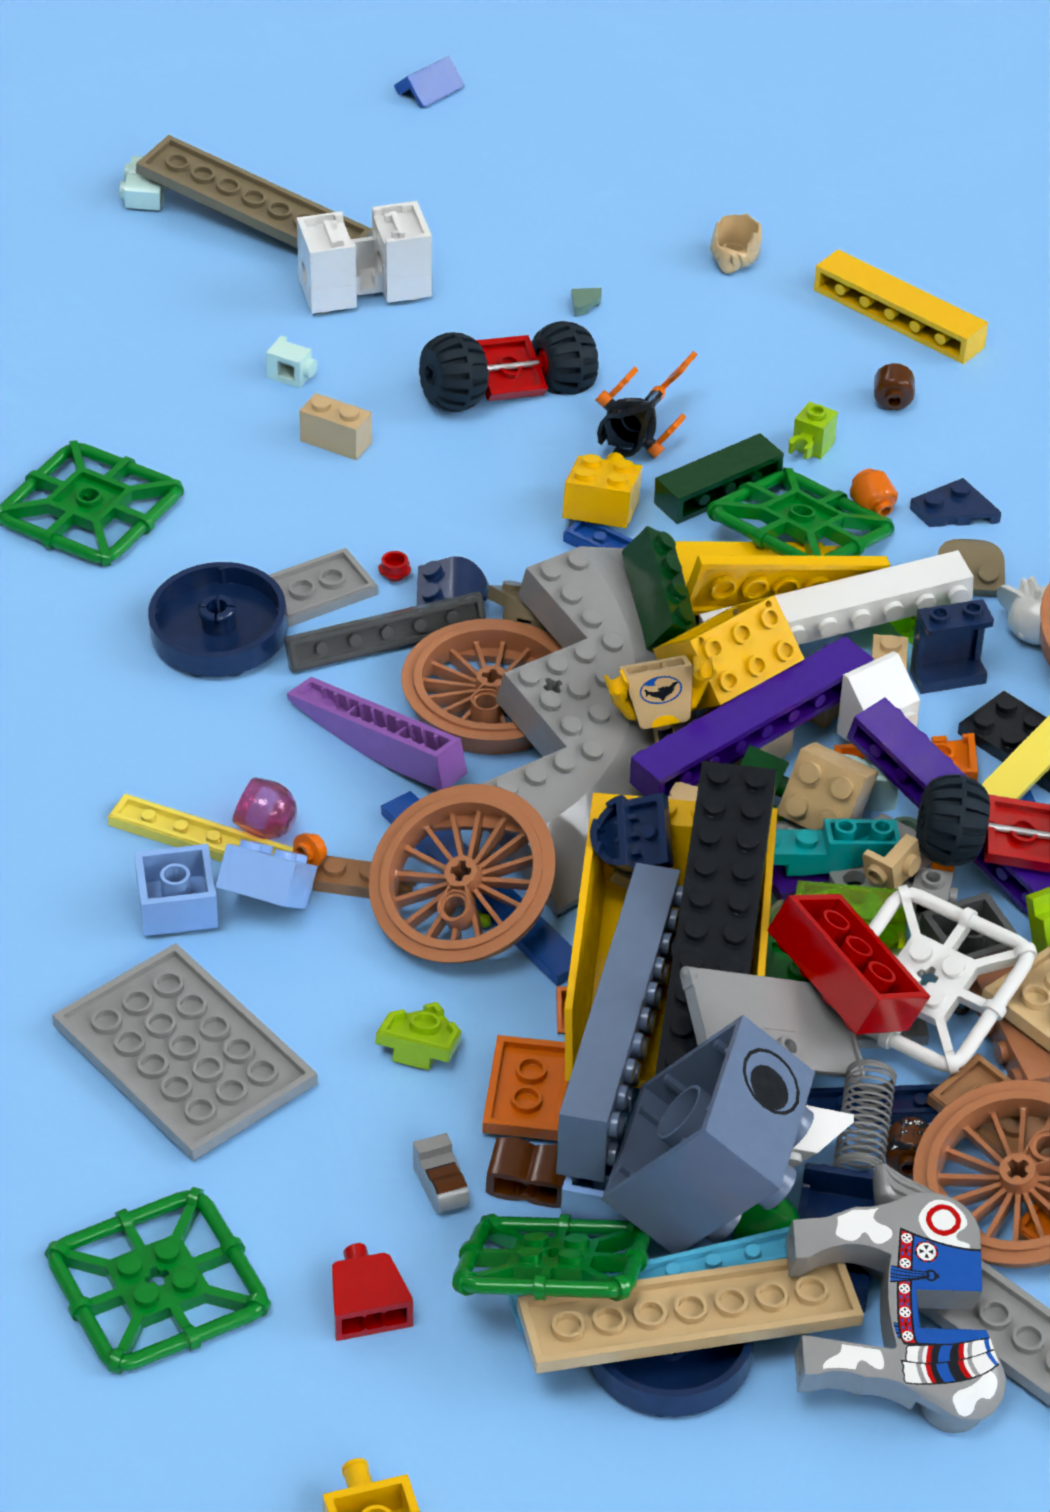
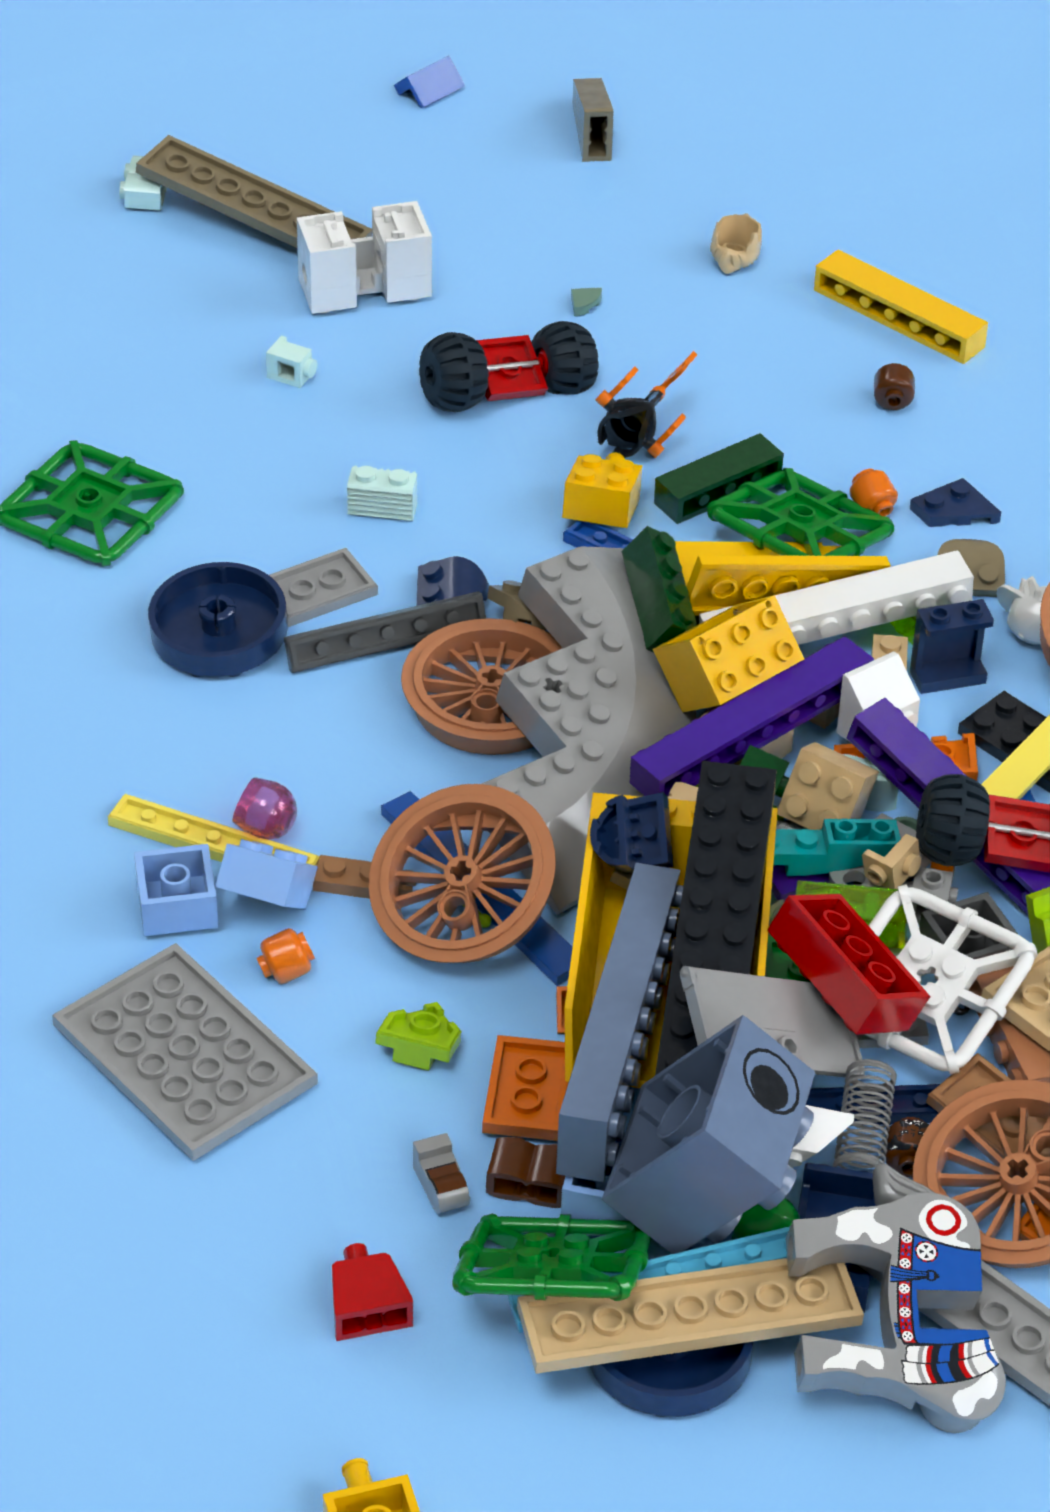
green plate [45,1187,271,1375] -> none
medium lavender slope [287,677,467,790] -> none
orange plate [293,833,327,866] -> none
tan brick [299,393,372,460] -> none
red plate [378,551,411,581] -> none
torso [603,655,717,742] -> none
lime brick [788,402,838,460] -> none
none -> orange head [256,928,315,984]
none -> light aqua brick [347,465,417,521]
none -> dark tan slope [572,78,614,162]

